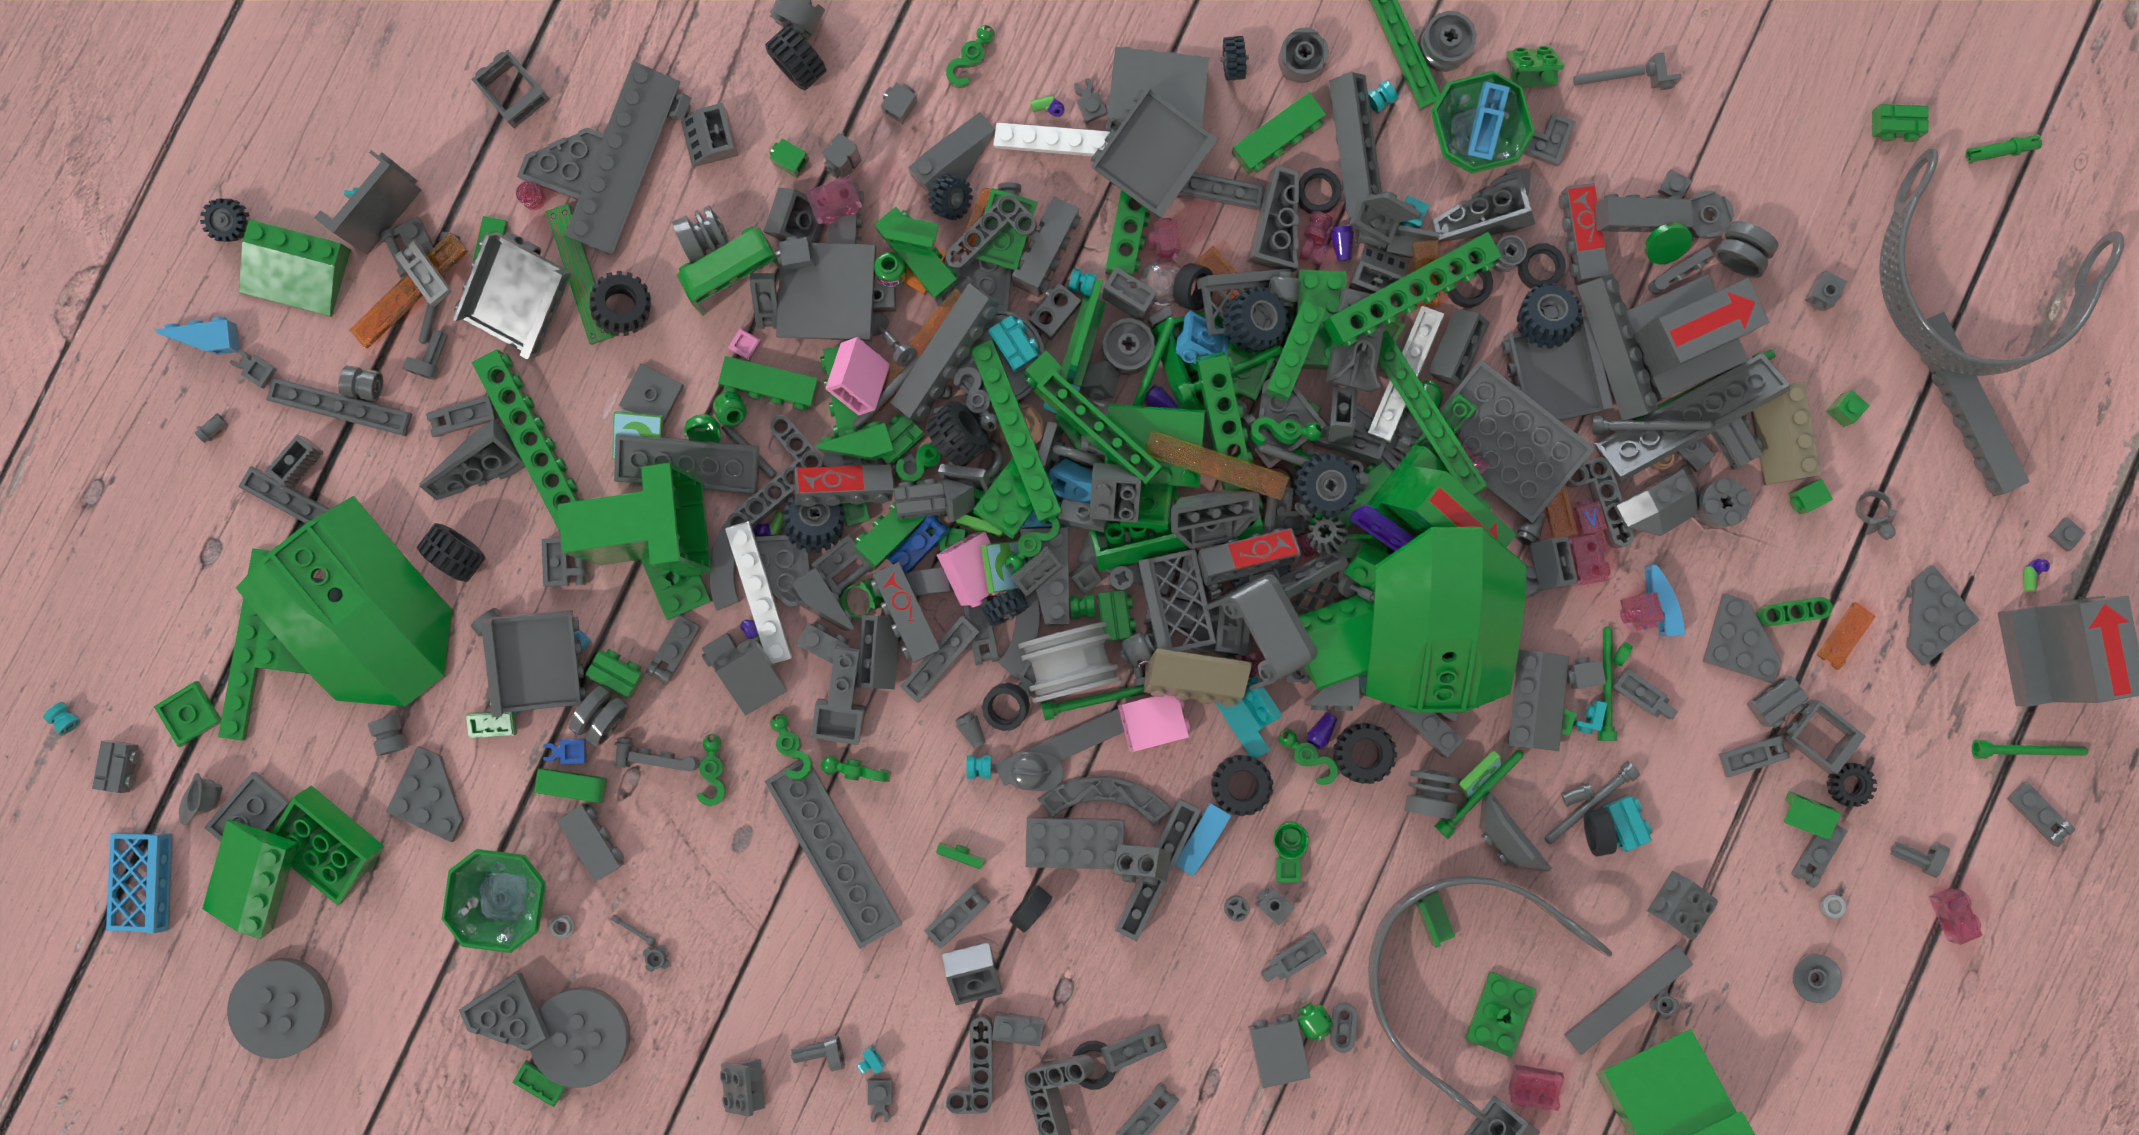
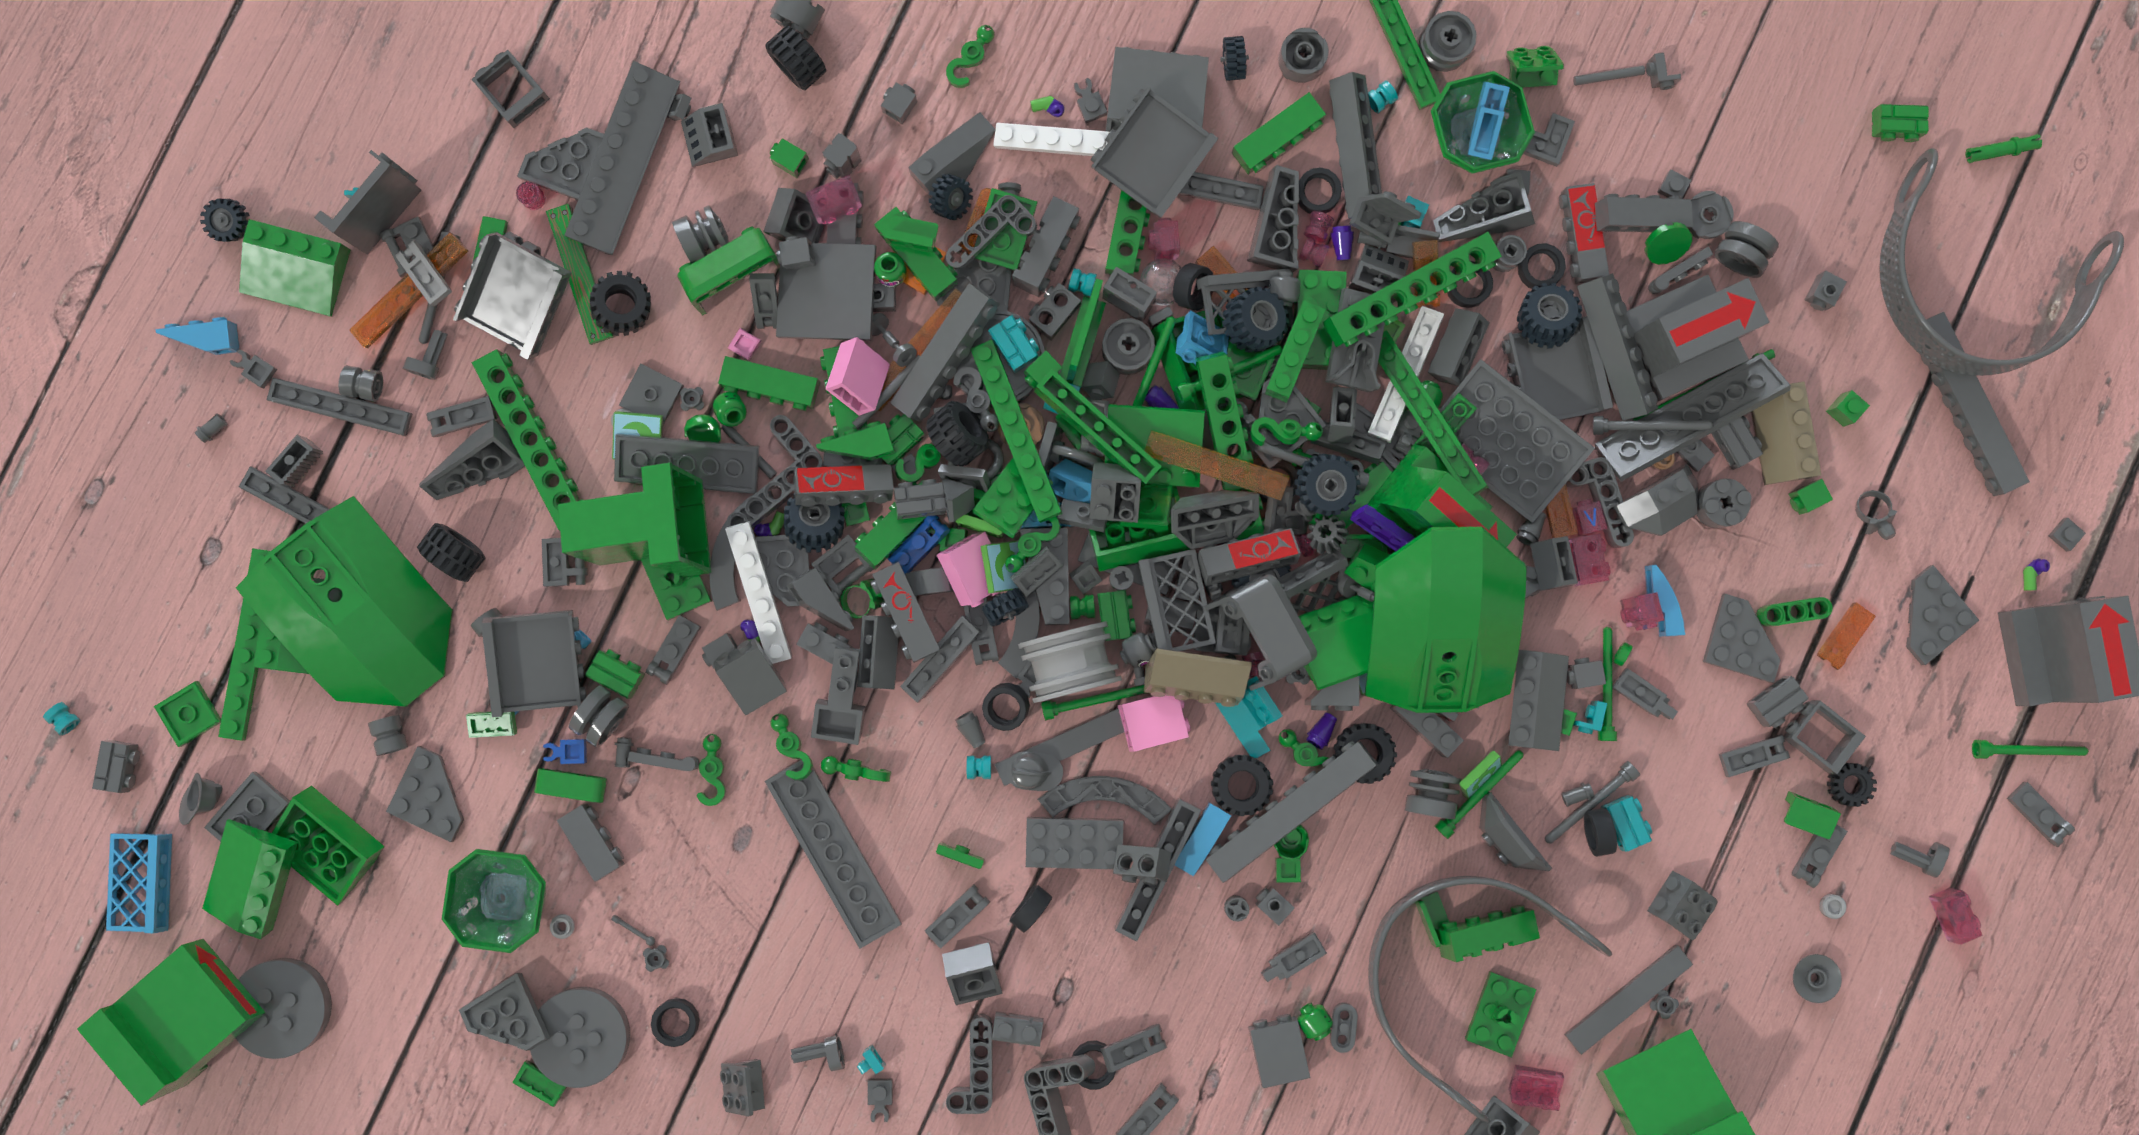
none -> green piece [77,939,266,1106]
none -> black tyre [651,998,700,1047]
none -> dark grey plate [680,387,704,411]
none -> dark grey brick [1206,741,1379,883]
none -> green wedge [1435,905,1540,963]

